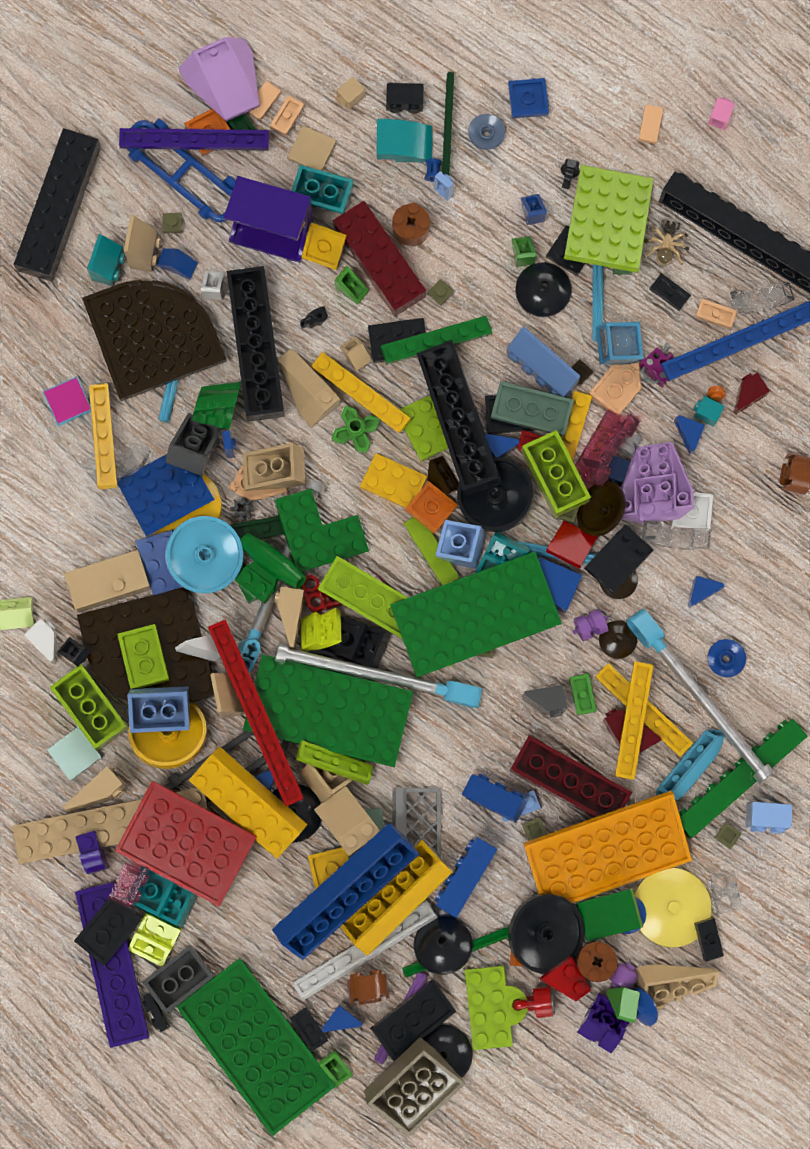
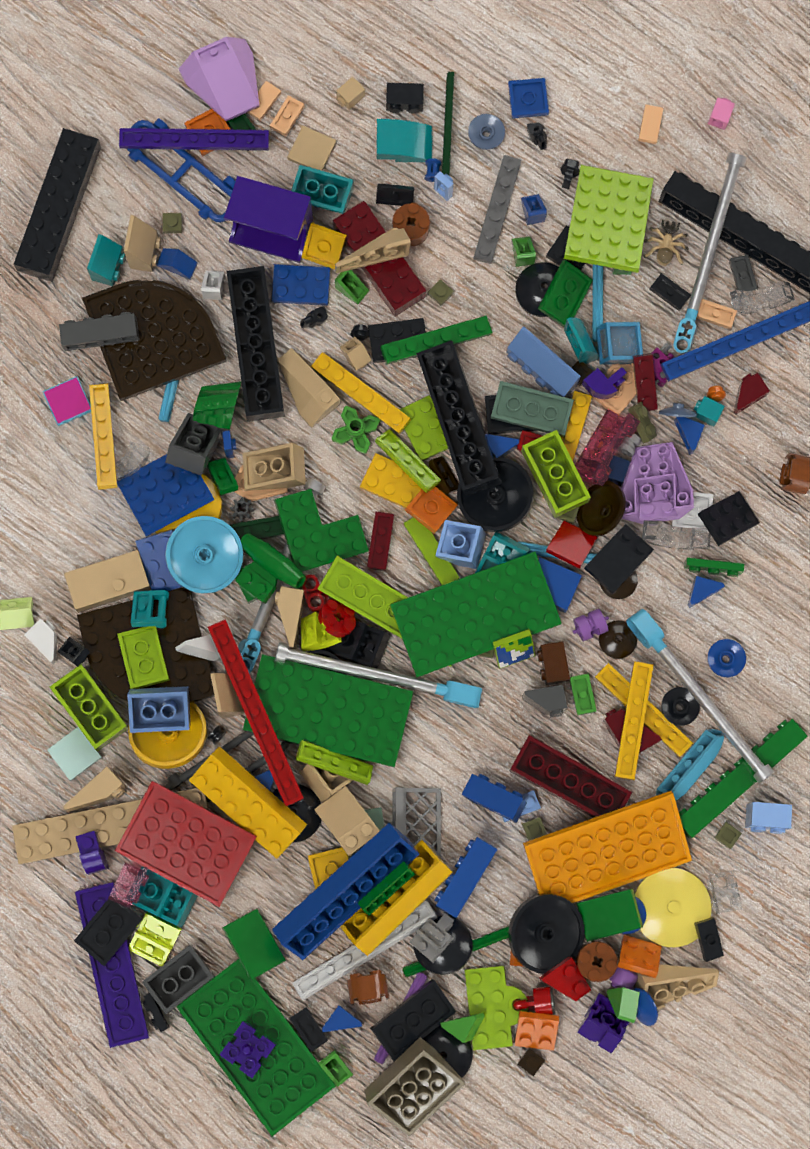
none -> dark grey brick [59,312,140,351]
none -> teal plate [131,590,169,628]
none -> green plate [207,458,238,495]
none -> black bush [207,725,226,745]
none -> dark purple brick [220,1021,276,1078]
none -> green tile [222,909,286,981]
none -> blue plate [272,264,330,306]
none -> red plate [318,599,356,638]
none -> tan wedge [335,228,411,273]
none -> black plate [351,324,370,341]
none -> green piece [358,861,415,916]
none -> dark red plate [367,511,394,571]
none -> lime tile [375,429,441,493]
none -> black plate [376,183,414,206]
none -> light grey piece [409,913,454,963]
none -> bright green slope [441,1012,485,1043]
none -> flat silver plate [473,155,521,264]
none -> tile [493,630,535,669]
none -> orange plate [514,1011,559,1051]
none -> dark brown plate [517,1048,545,1077]
none -> black piece [527,123,547,150]
none -> reddish brown brick [537,641,570,685]
none -> green tile [538,260,593,327]
none -> teal slope [564,317,599,364]
none -> dark purple brick [582,367,627,399]
none -> orange plate [617,935,662,978]
none -> olive plate [628,401,657,443]
none -> dark red plate [632,353,658,411]
none -> sand blue dish [659,403,697,417]
none -> black dish [661,687,700,726]
none -> flat silver piece [673,152,747,354]
none -> green plate [684,558,745,577]
none -> black plate [698,491,760,546]
none -> dark grey plate [729,254,758,296]

